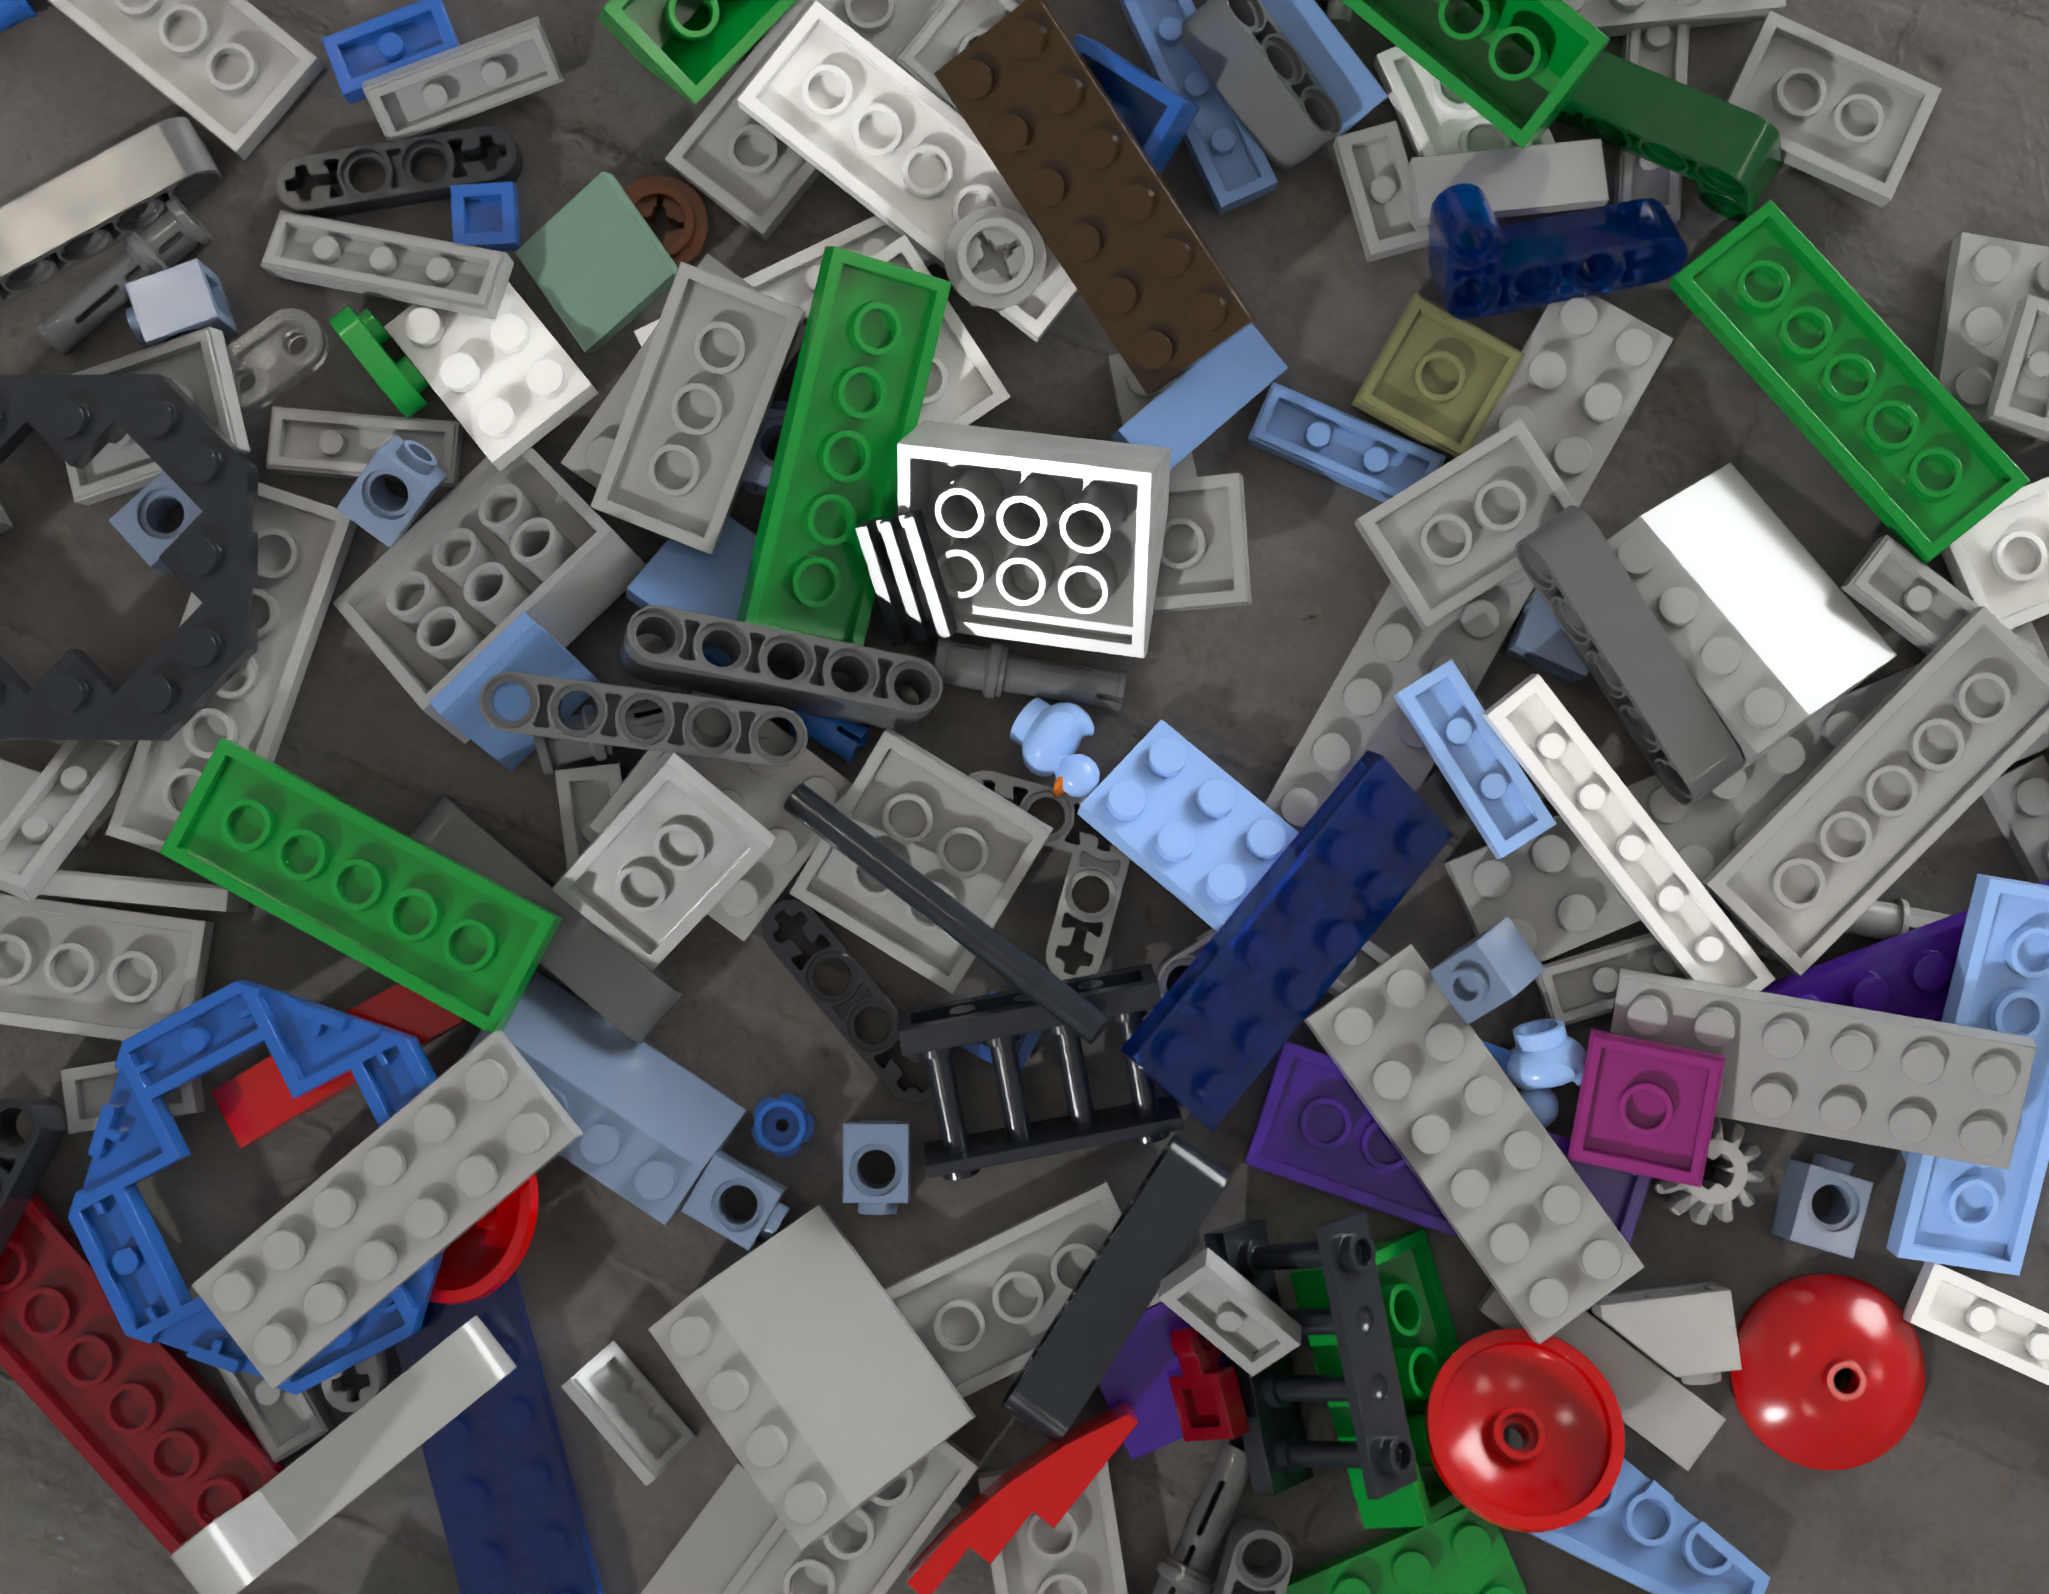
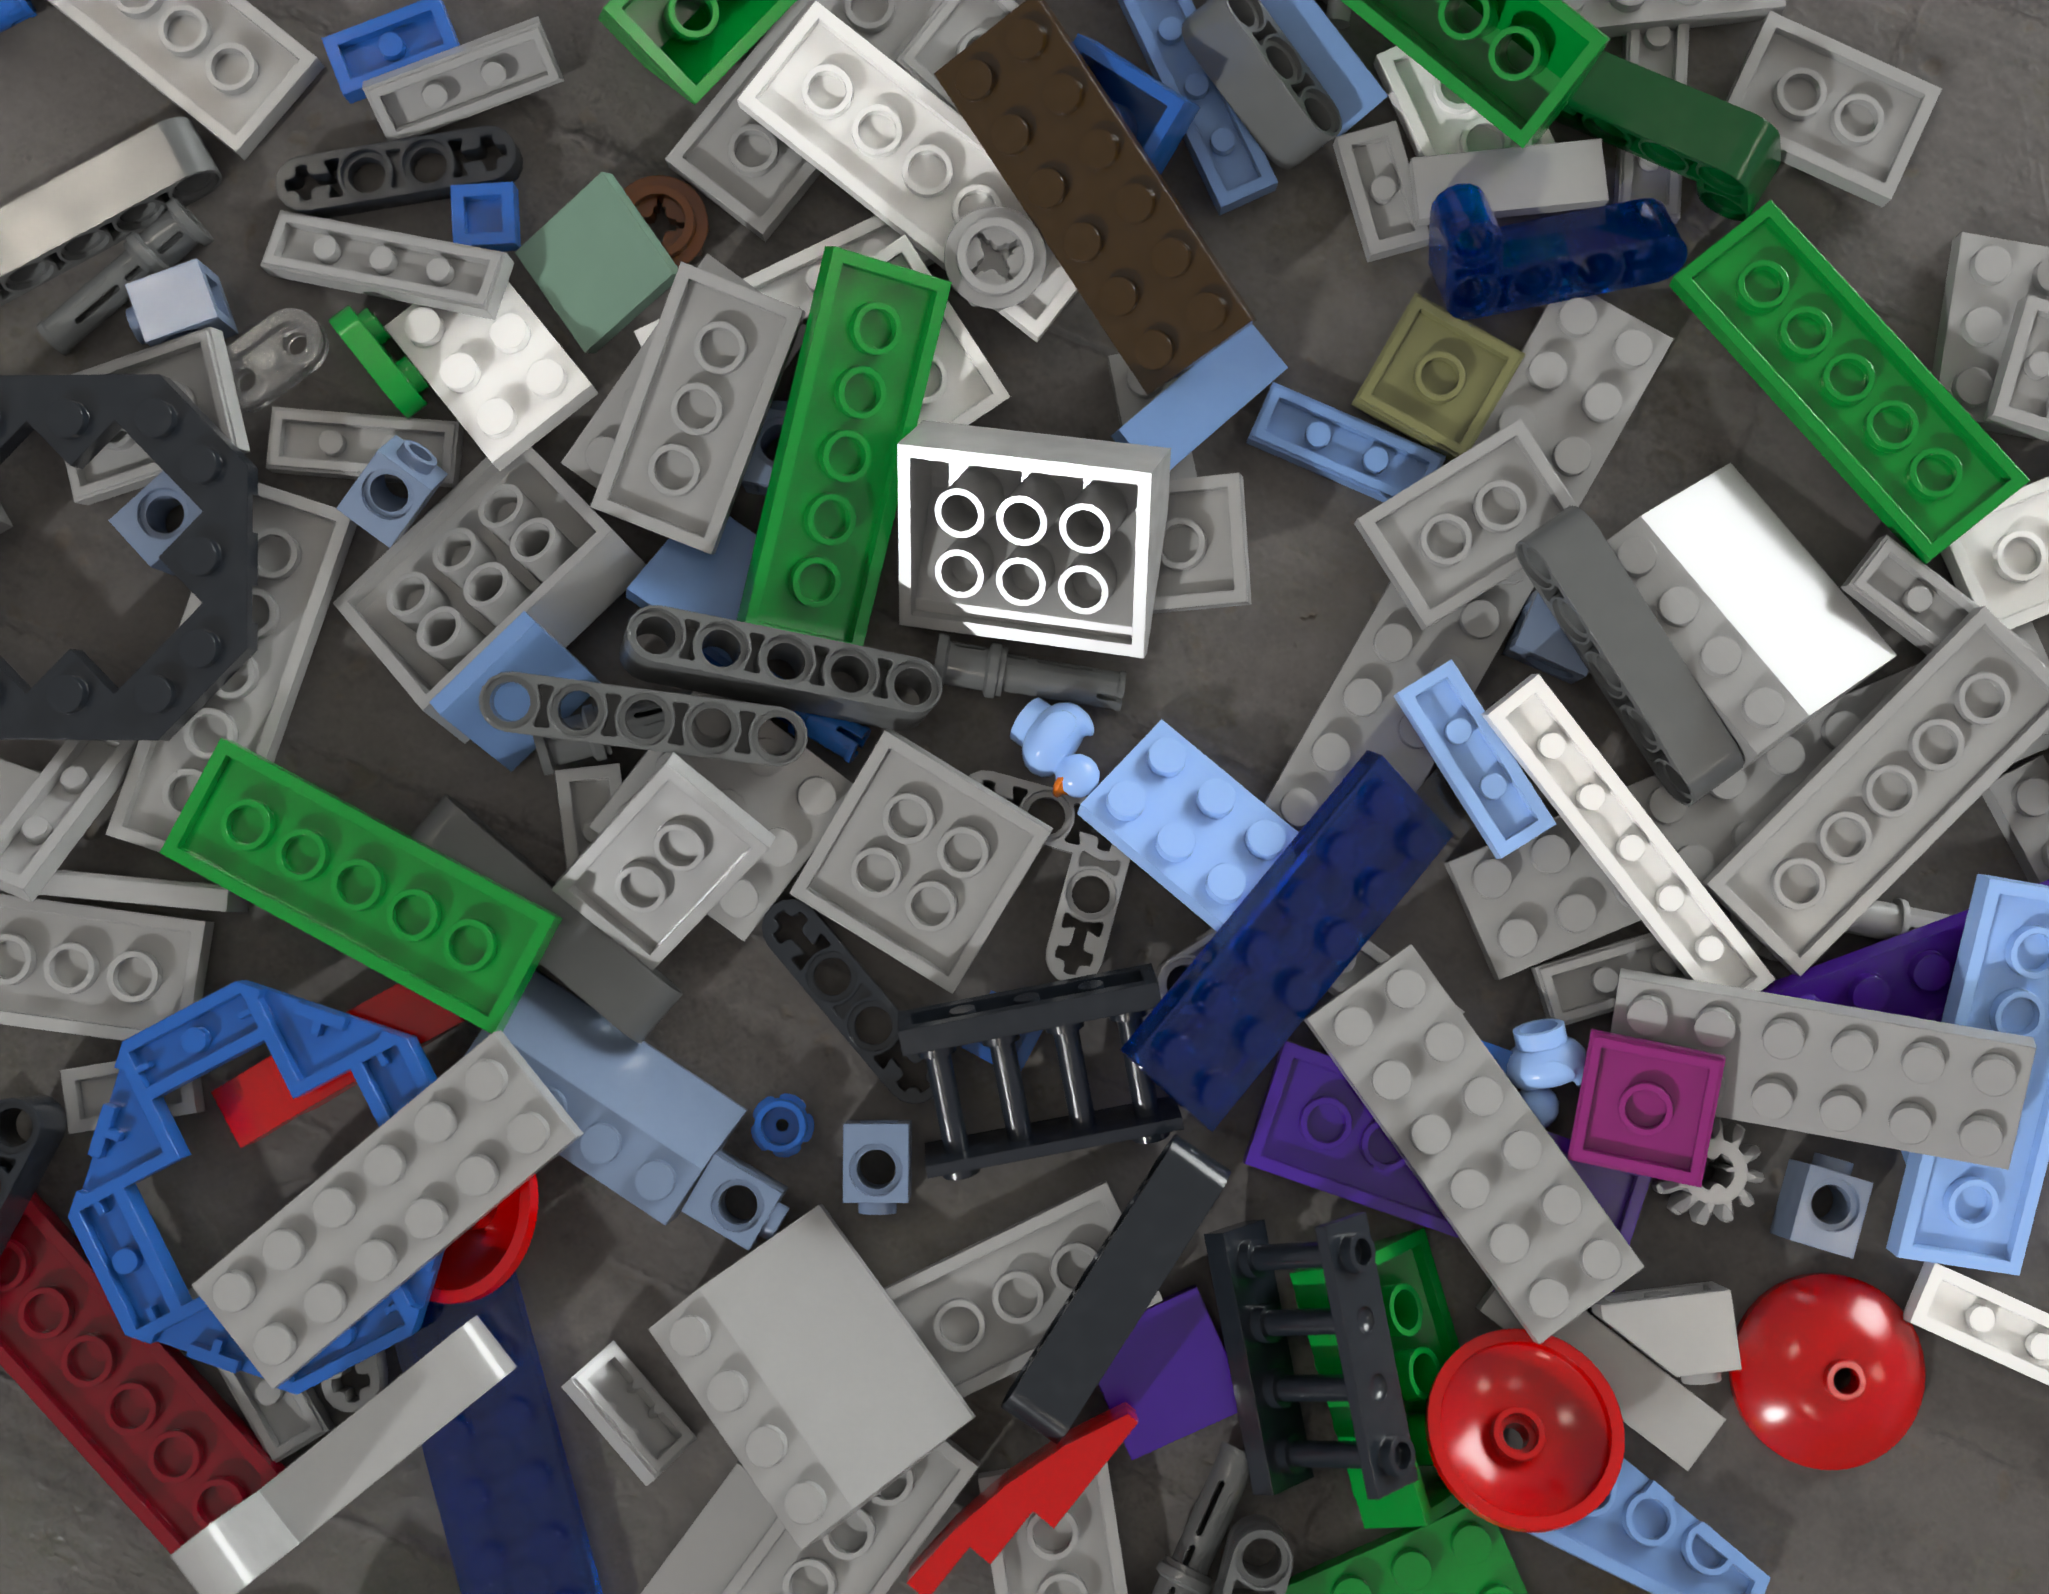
black piece [784,784,1111,1045] -> none
black tile [855,509,958,647] -> none
light grey plate [1158,1247,1302,1377] -> none
dark red plate [1169,1327,1250,1442] -> none
sand blue brick [1429,916,1546,1026] -> none

